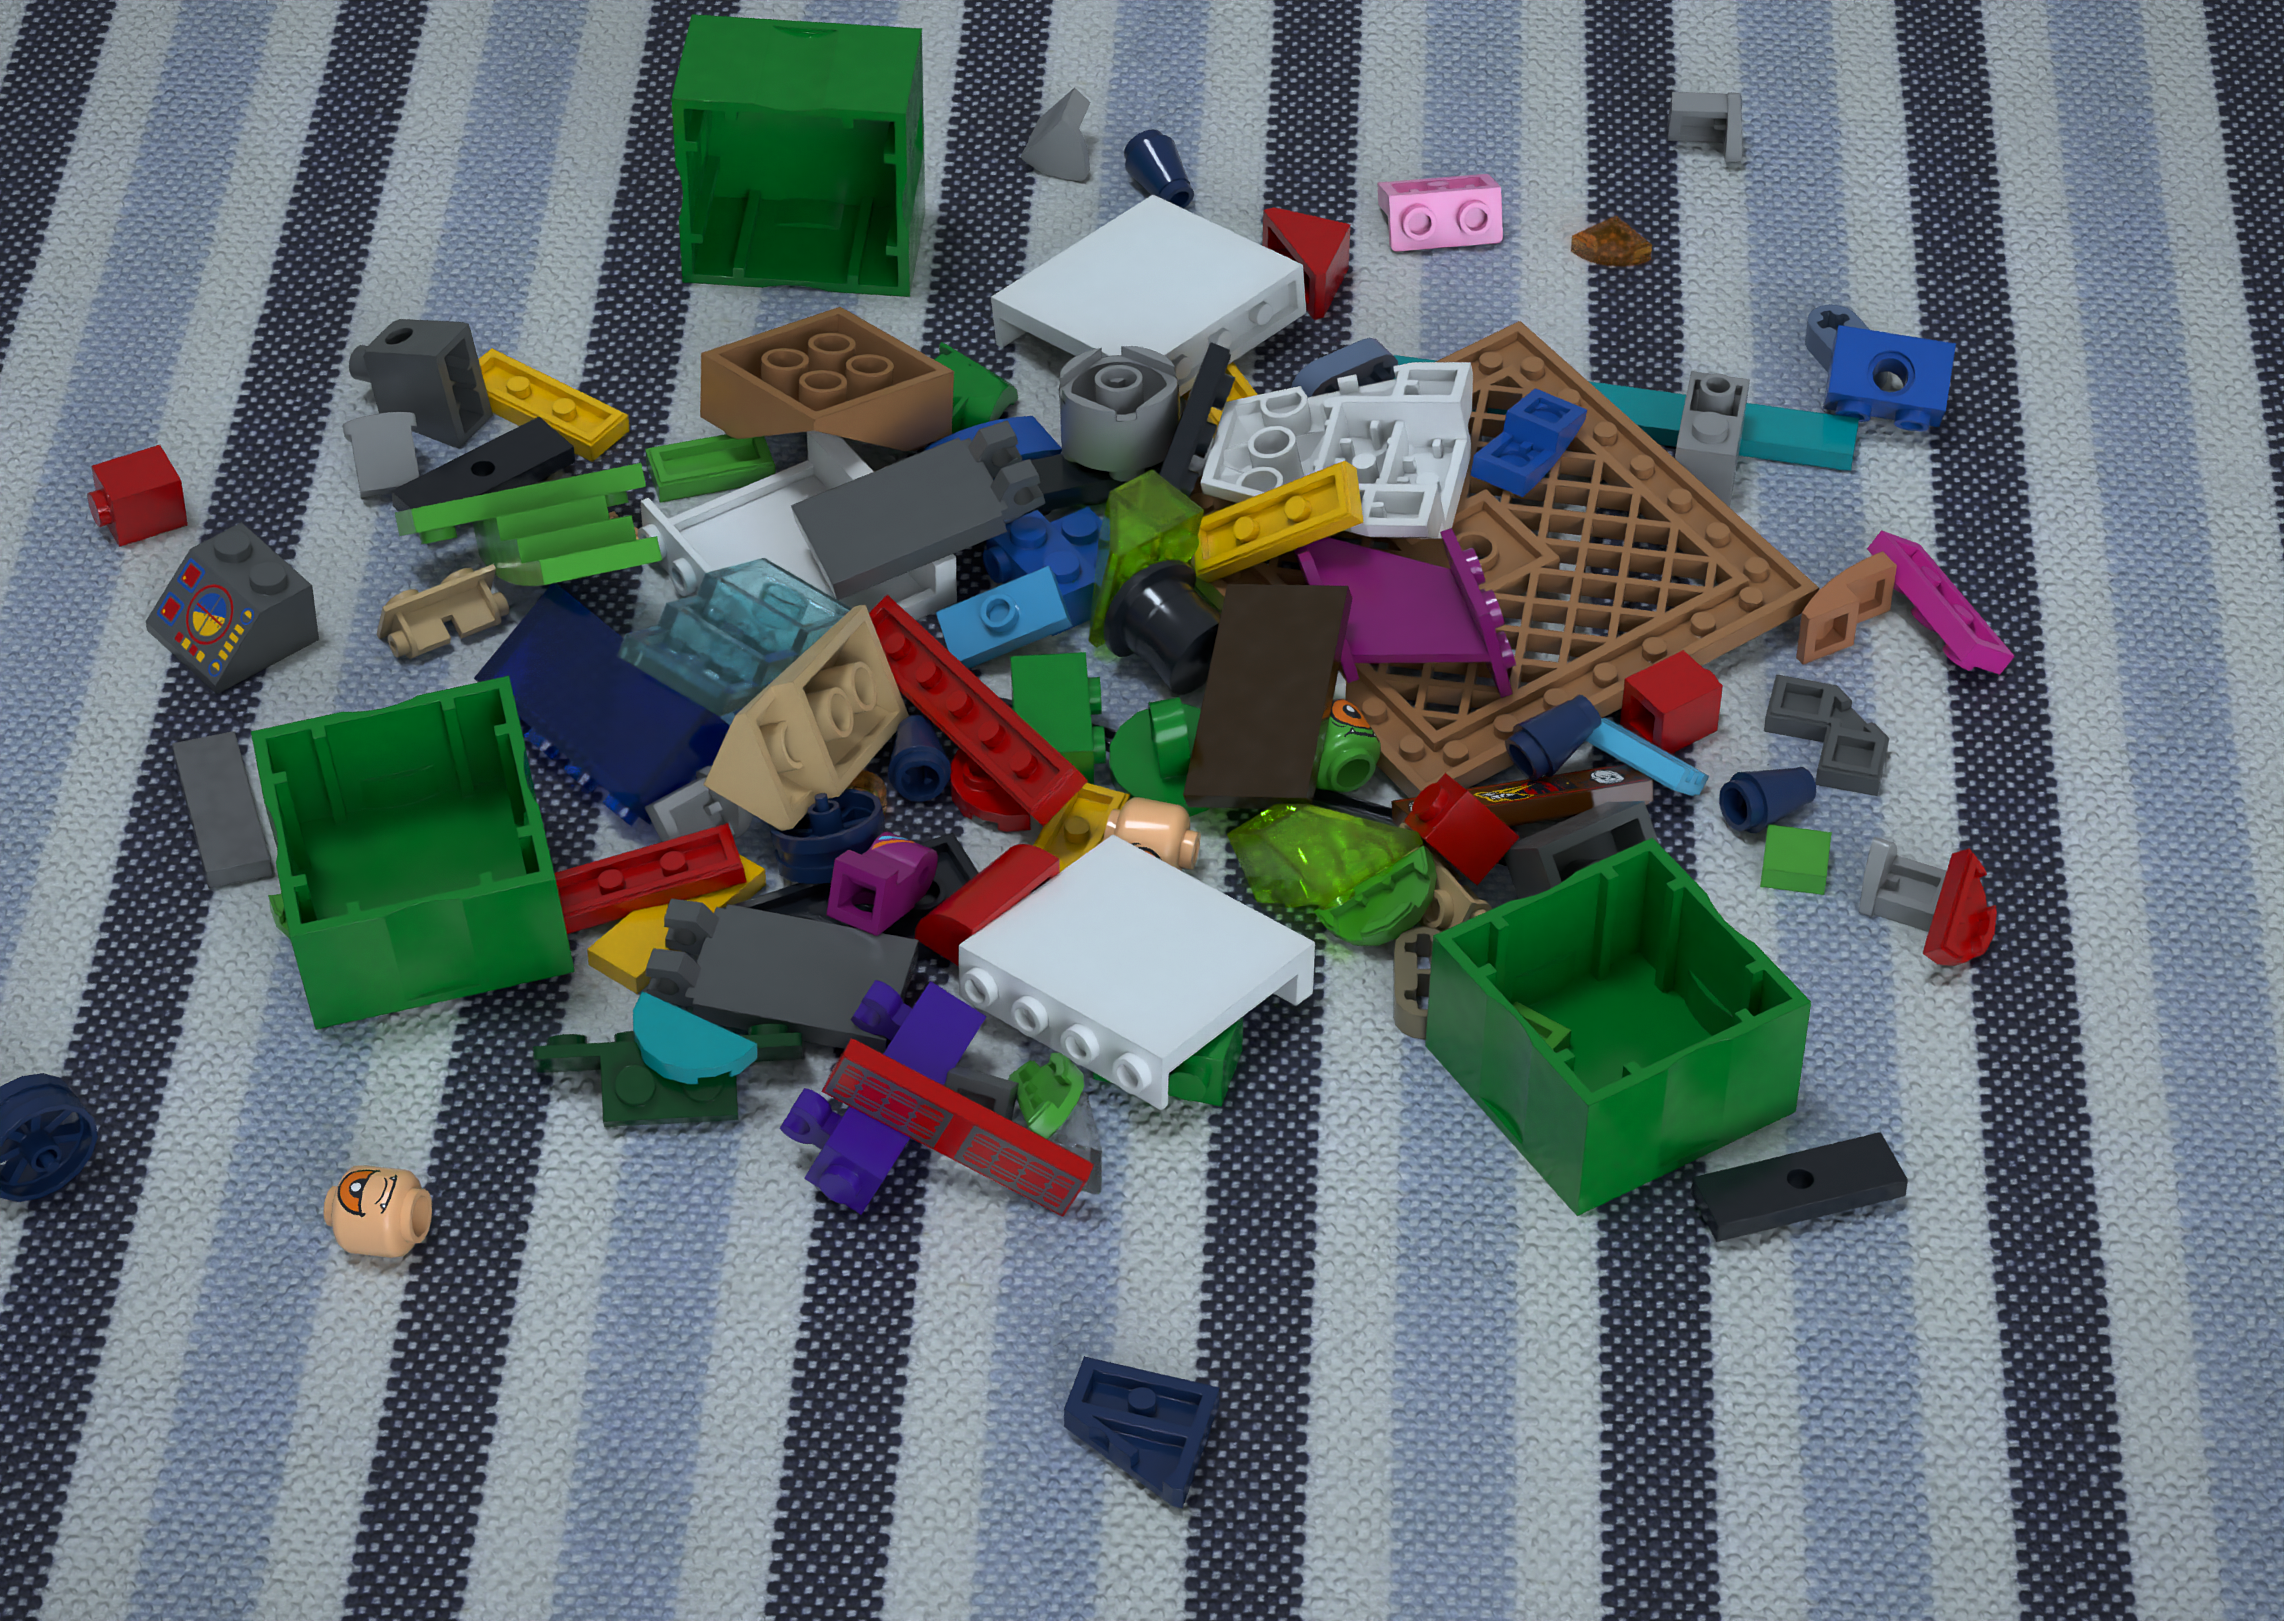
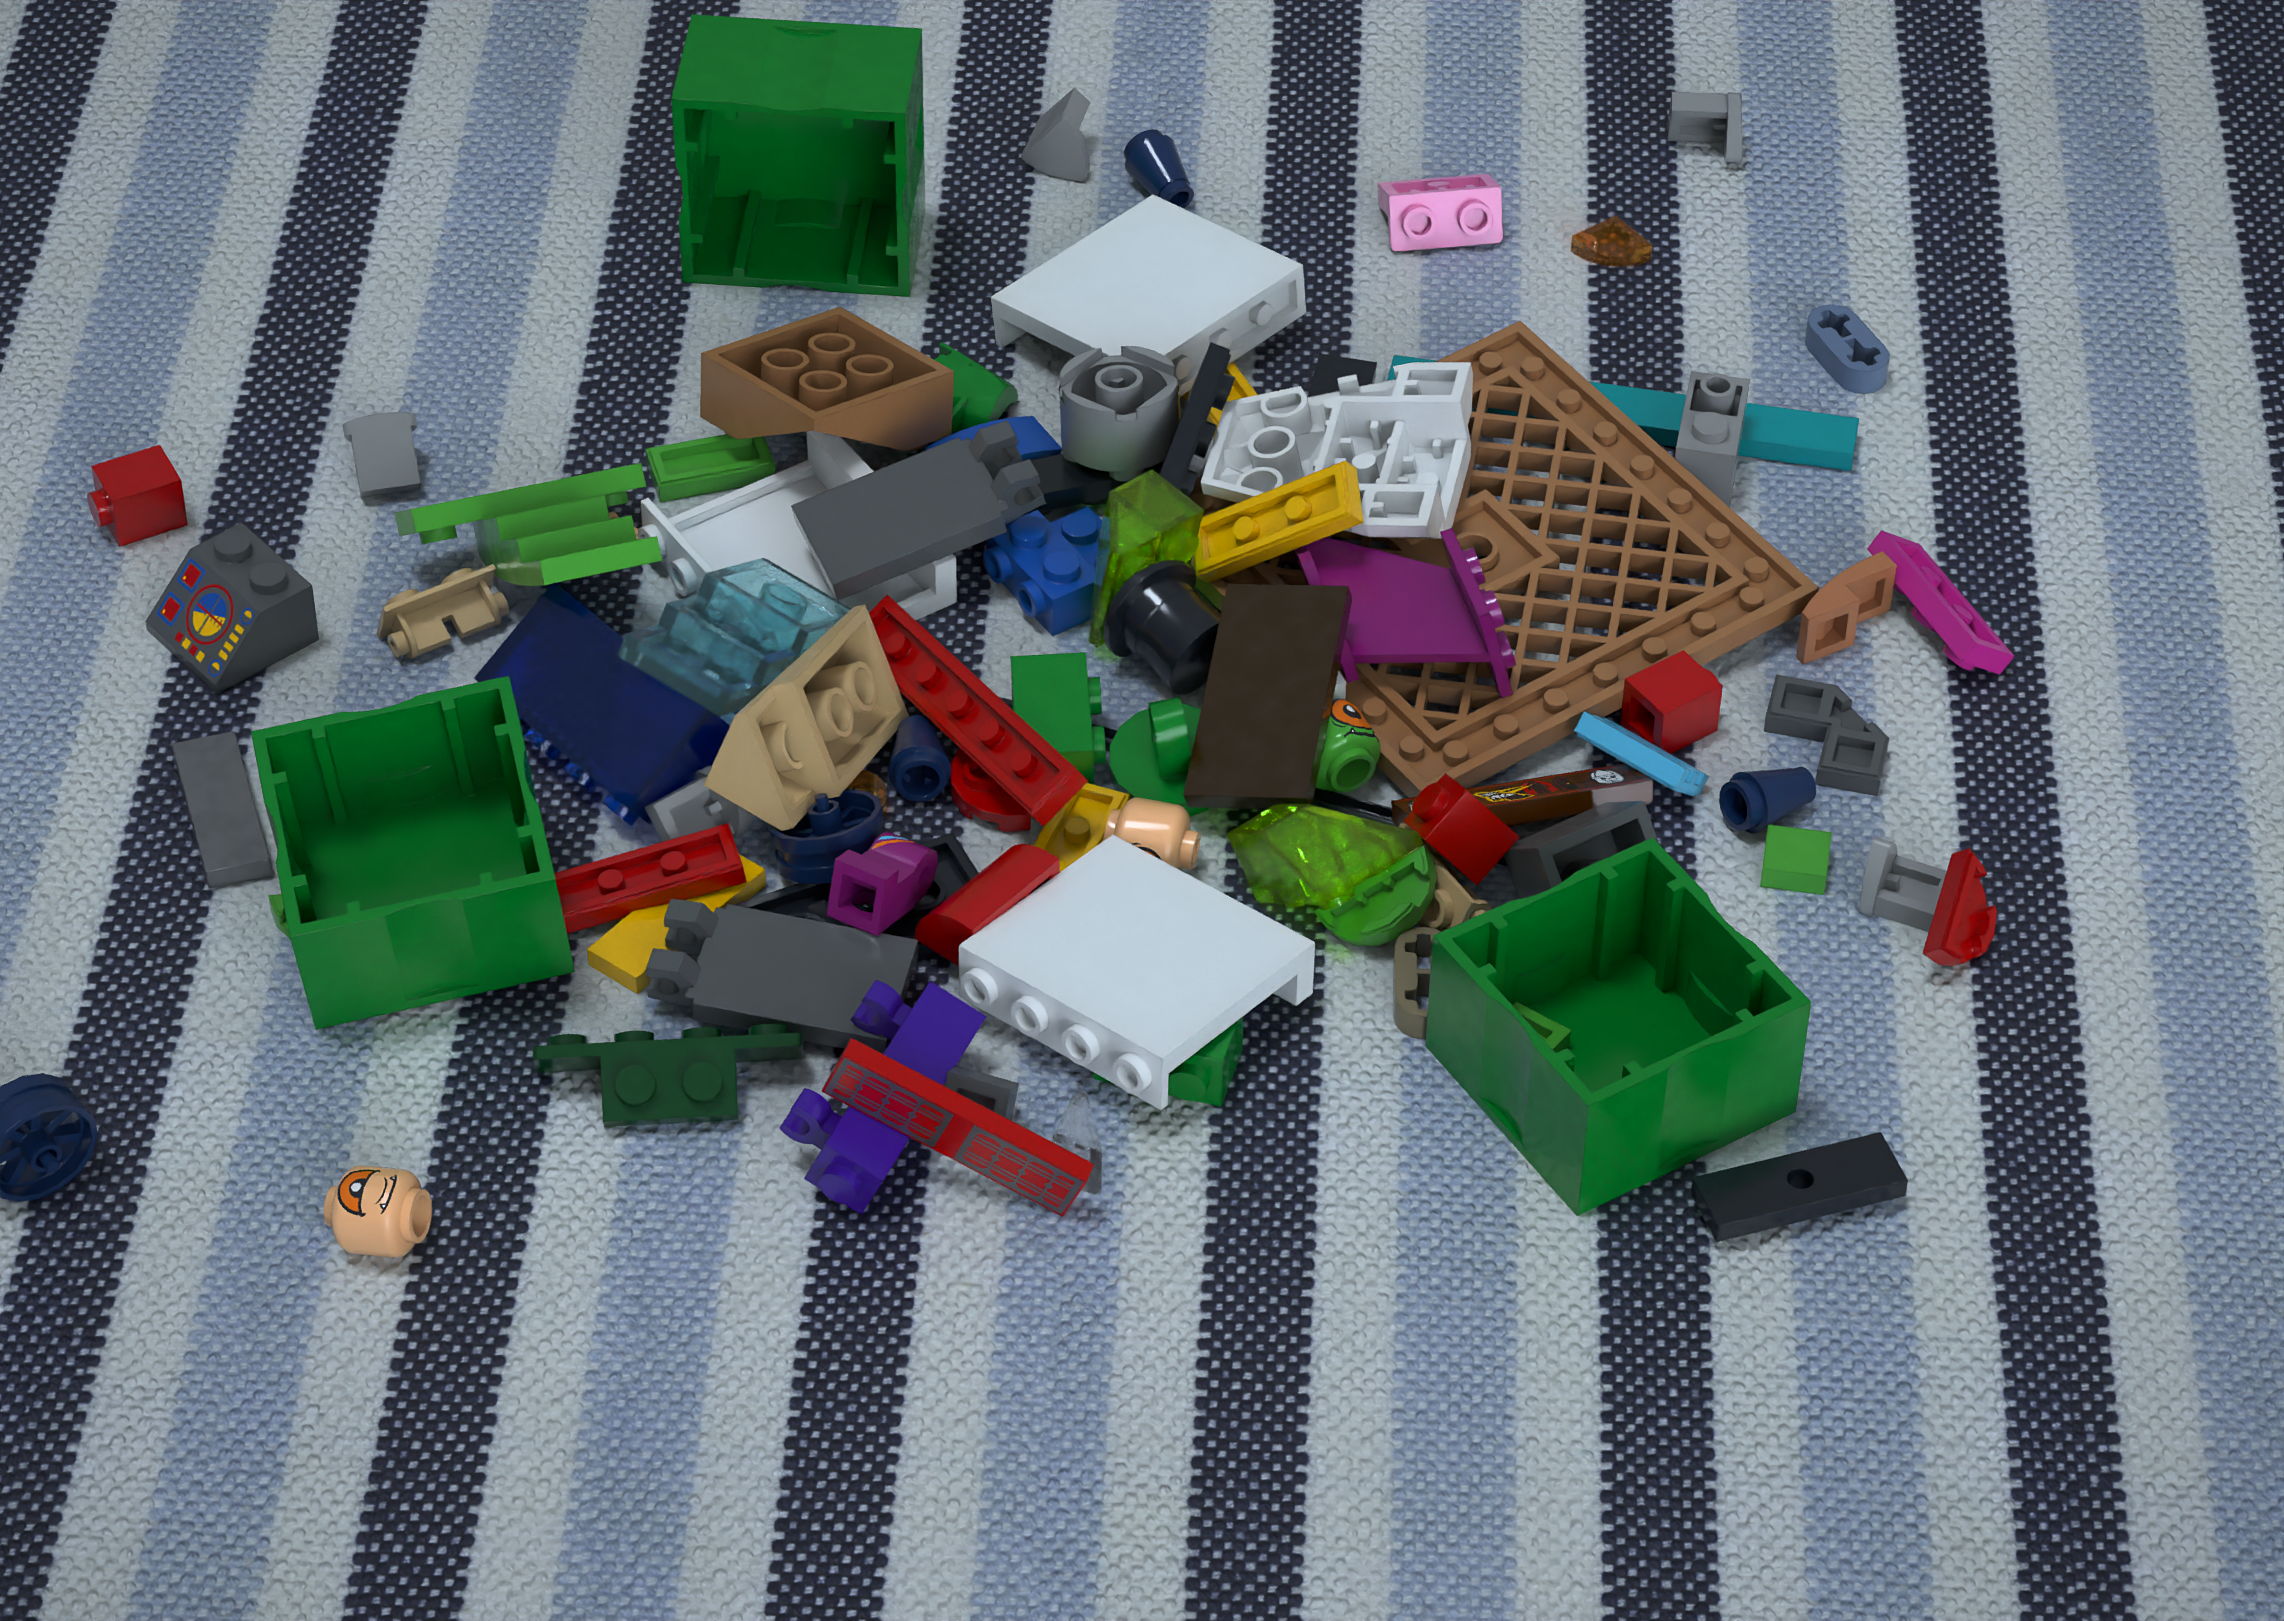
dark grey torso [349,319,493,448] -> none
black tile [391,417,575,512] -> none
yellow tile [478,348,630,462] -> none
teal tile [633,991,758,1084] -> none
dark azure plate [936,566,1073,669] -> none
bright green tile [1008,1053,1084,1140] -> none
dark blue wing [1064,1356,1220,1509] -> none
red slope [1262,207,1351,320] -> none
sand blue beam [1291,338,1398,397] -> none
blue slope [1470,388,1587,497] -> none
dark blue cone [1505,694,1602,781] -> none
blue brick [1823,325,1956,431] -> none

